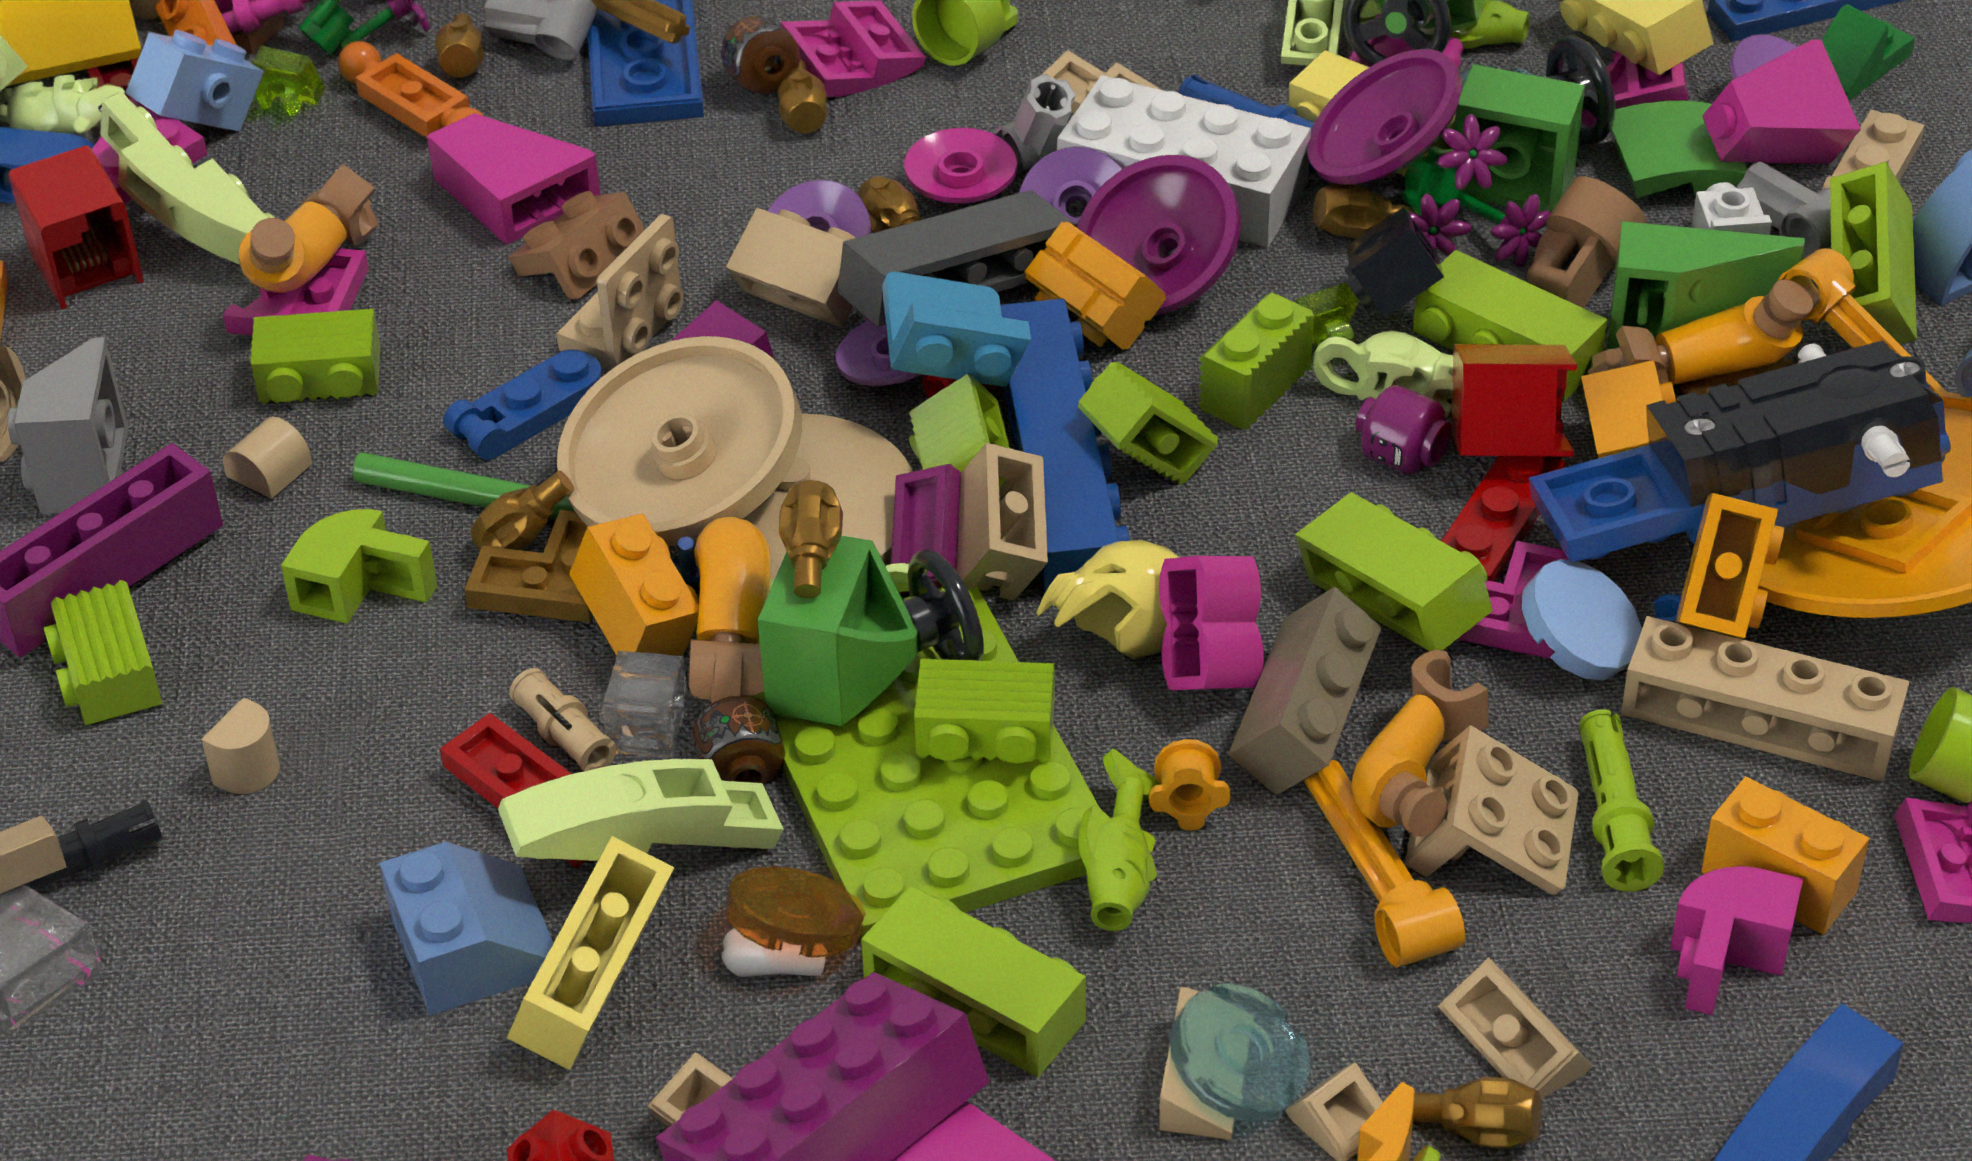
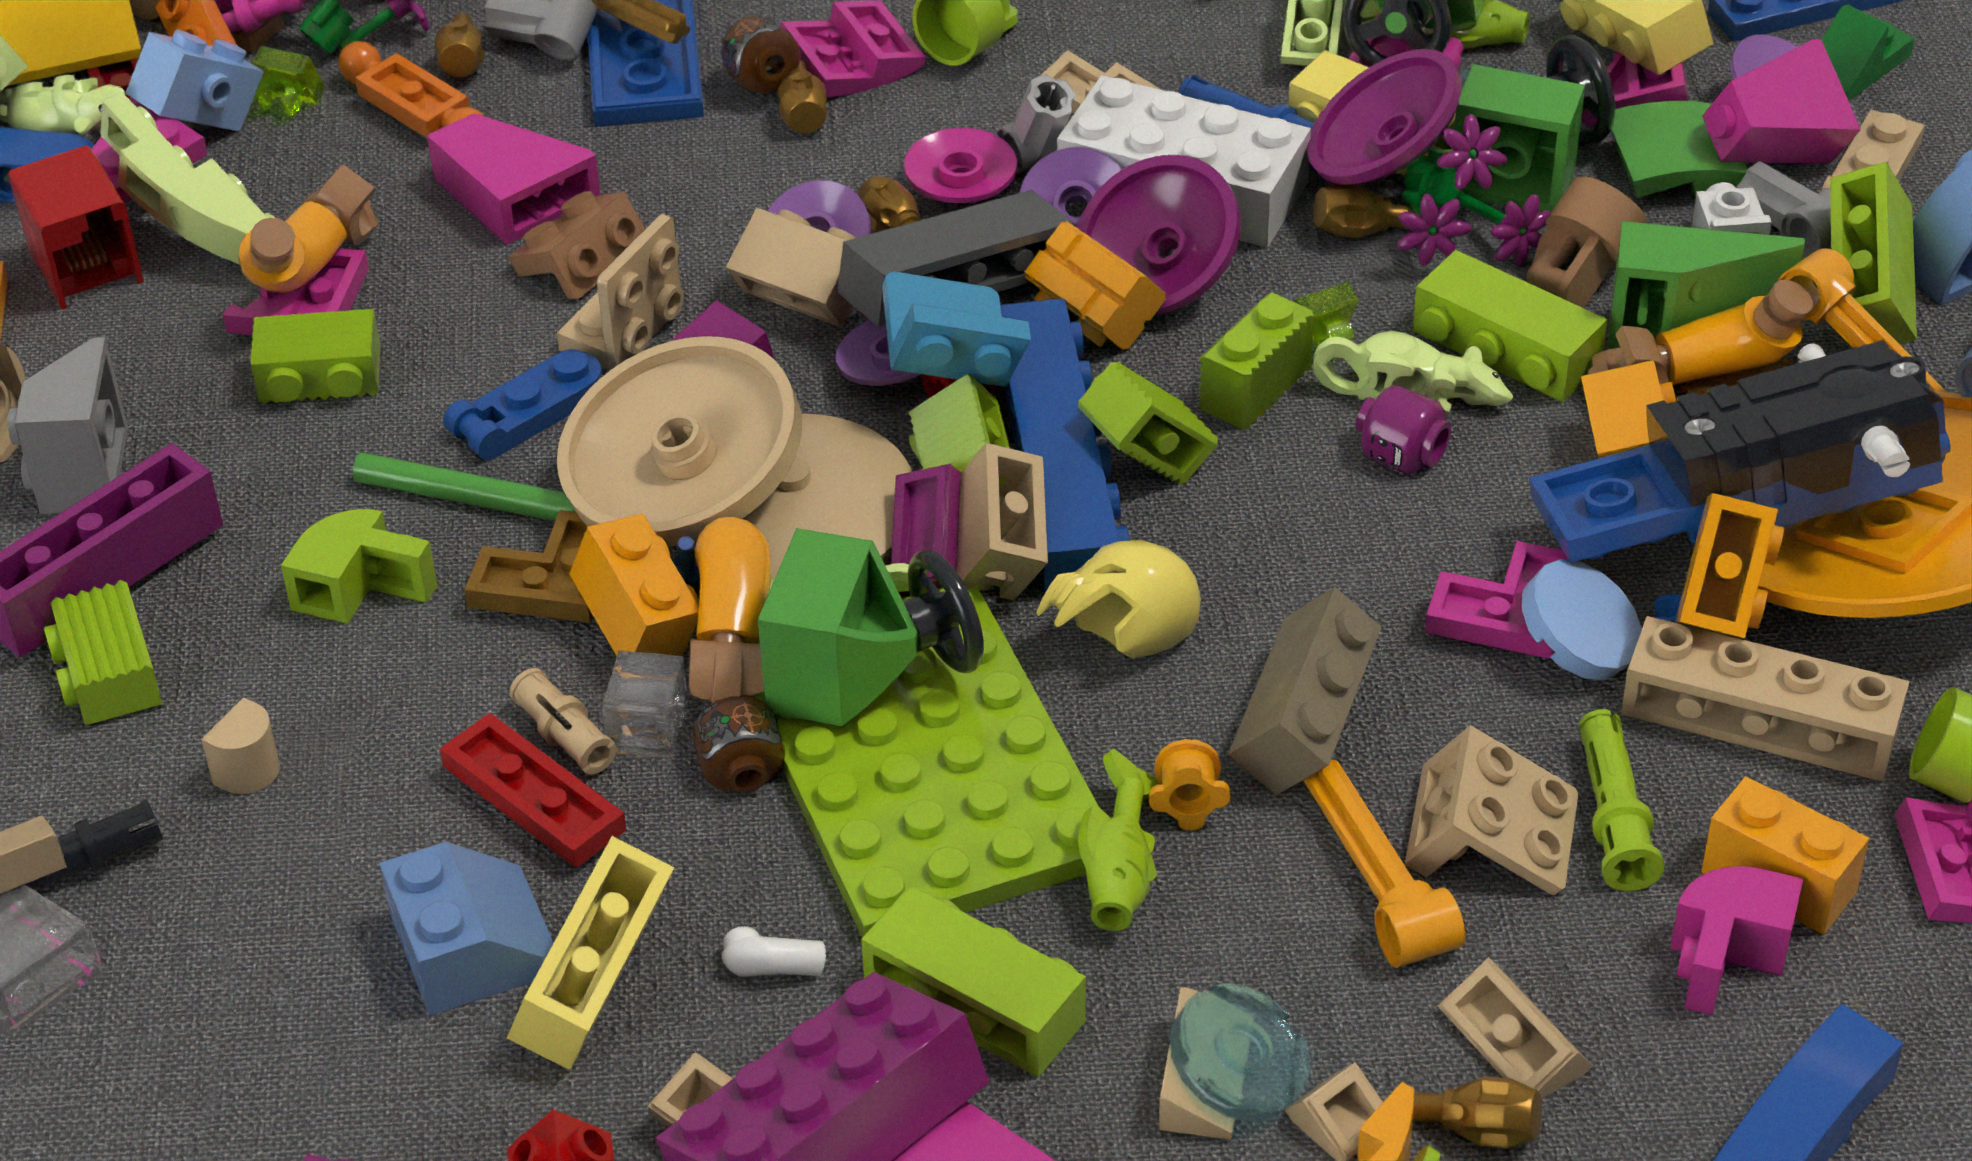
tan brick [223,417,312,499] -> none
pearl gold piece [470,471,574,551] -> none
yellowish green slope [498,759,784,861] -> none
clear orange tile [725,866,866,958] -> none
pearl gold piece [779,480,843,598] -> none
lime brick [914,659,1055,763] -> none
dark pink brick [1159,556,1264,690] -> none
lime brick [1295,492,1493,651] -> none
black brick [1344,206,1444,318] -> none
piece [1351,649,1489,837] -> none
red plate [1441,456,1566,582] -> none
red piece [1451,344,1577,457] -> none

